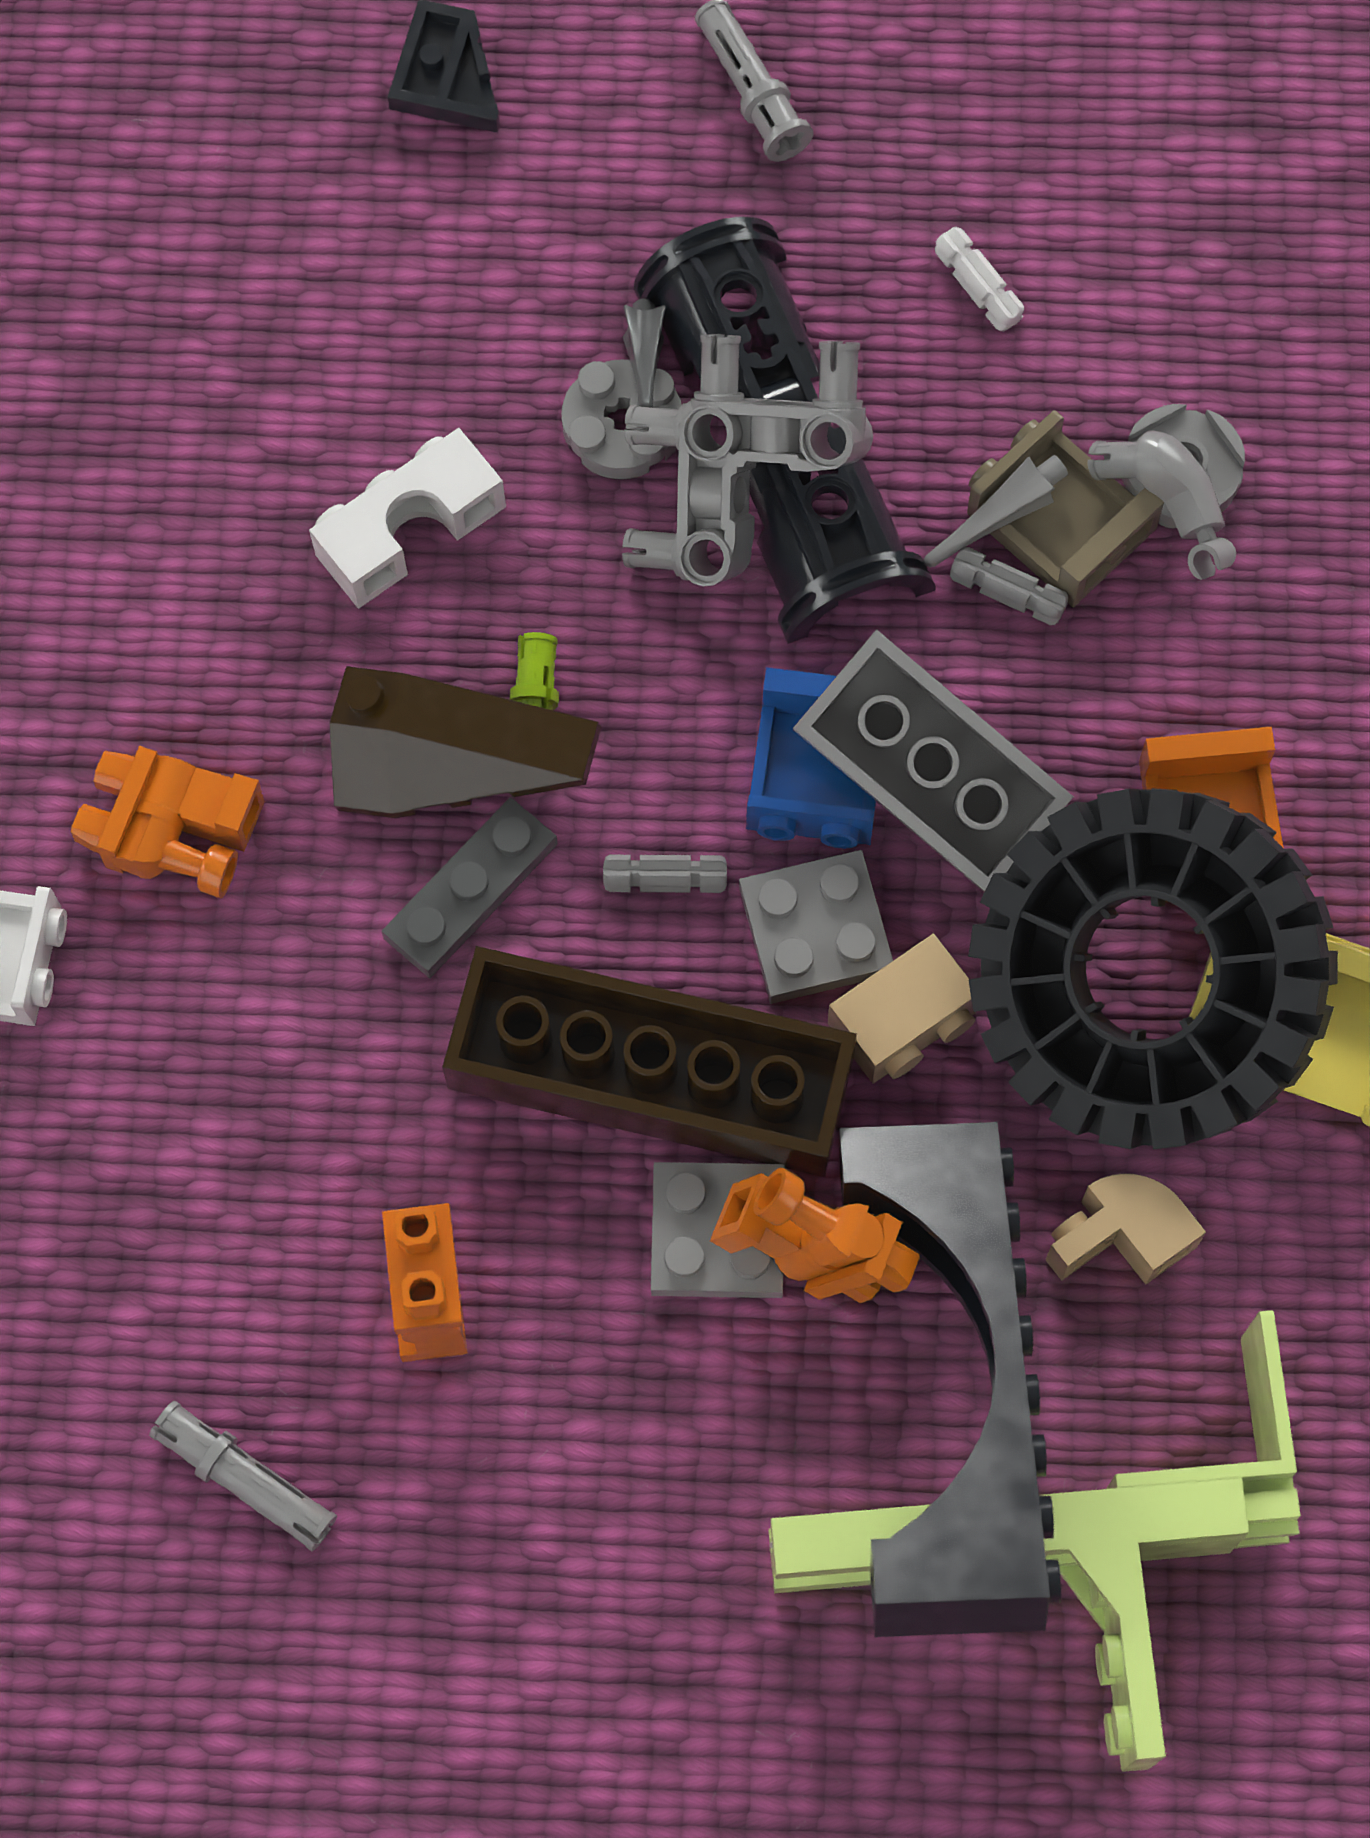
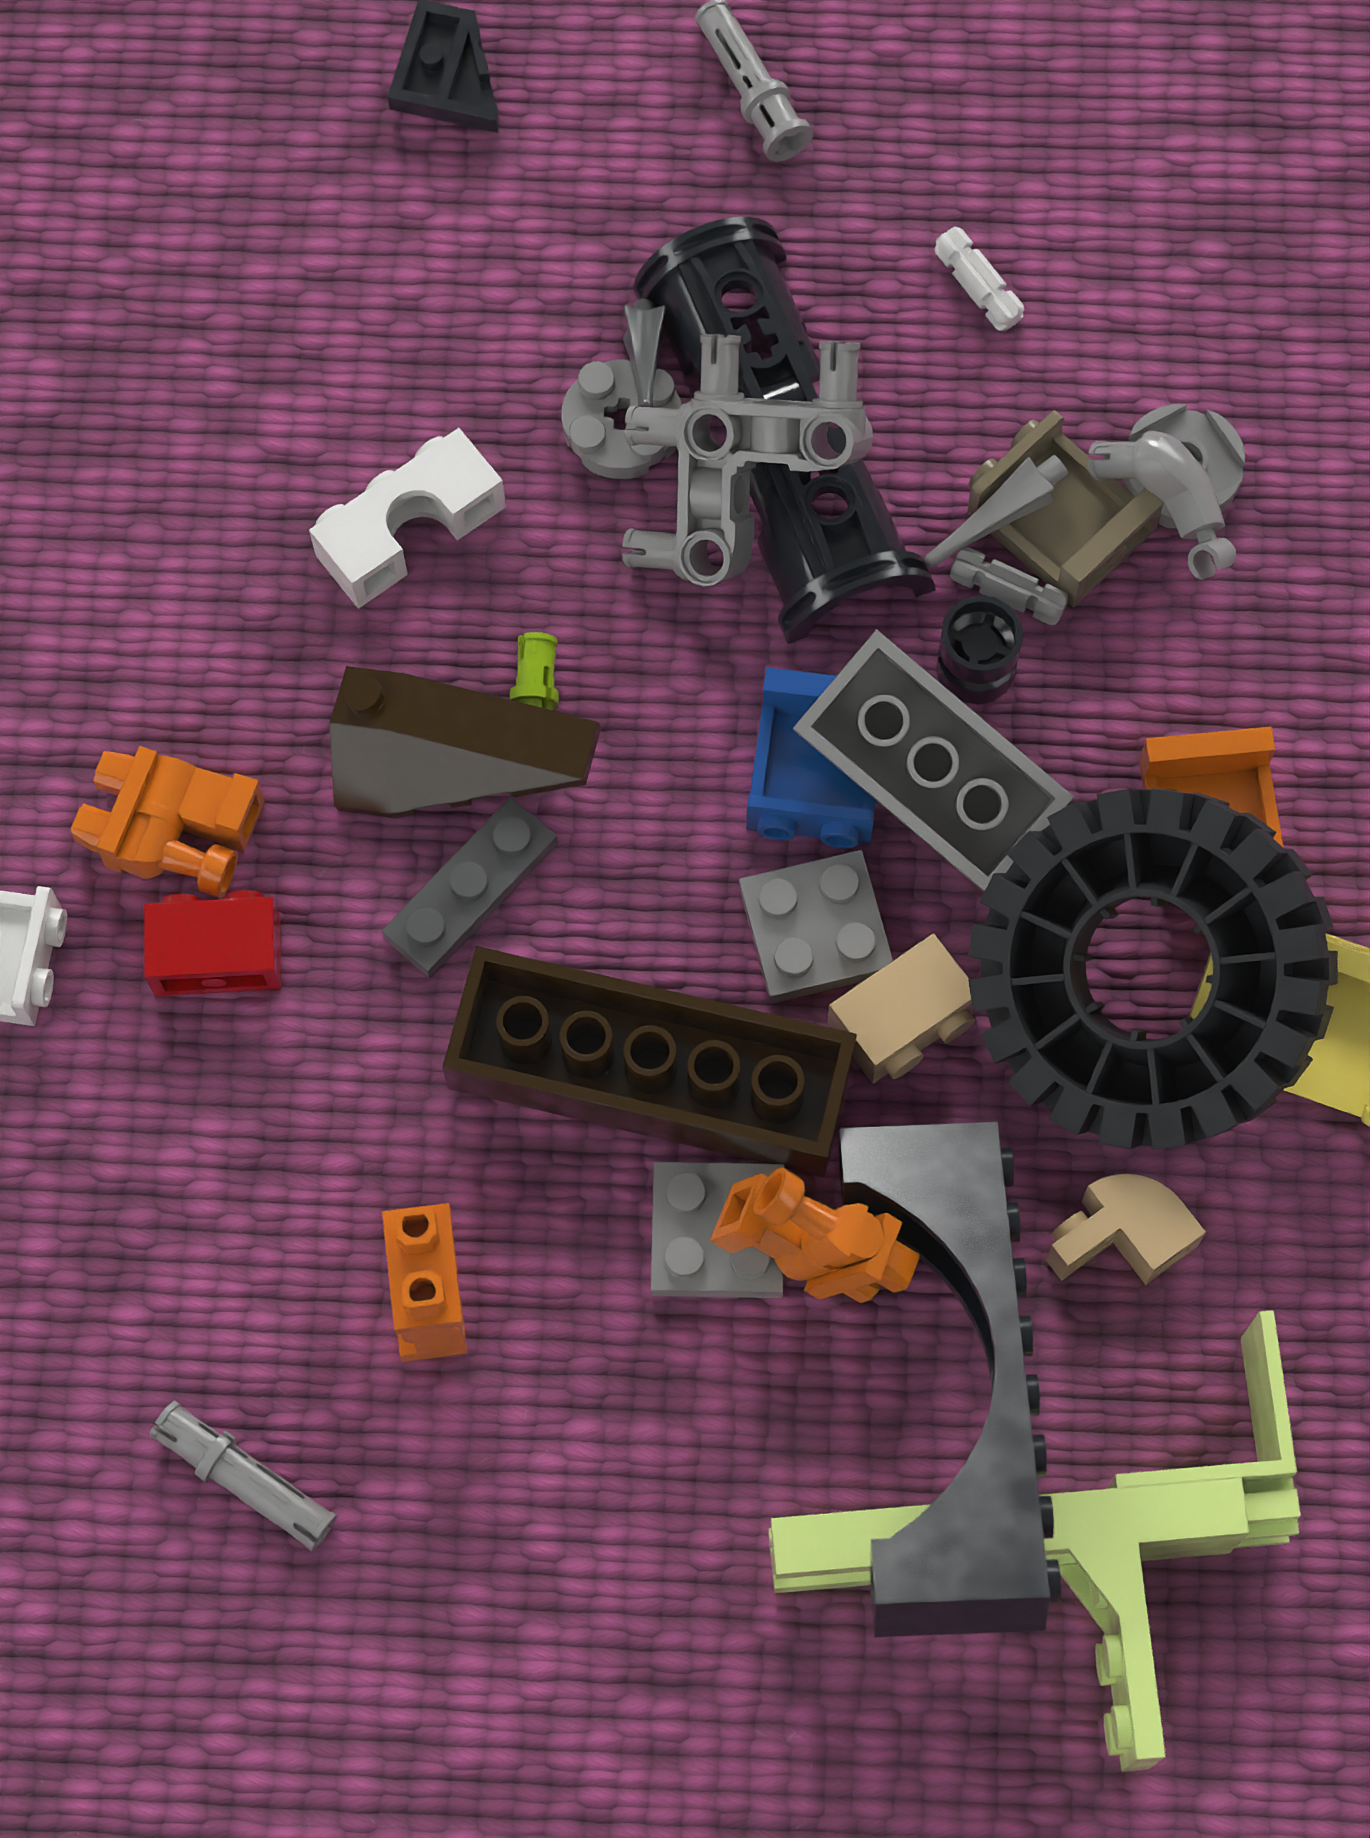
light grey axle [603,854,727,893] -> none
none -> red brick [144,890,282,996]
none -> black wheel [936,595,1023,705]

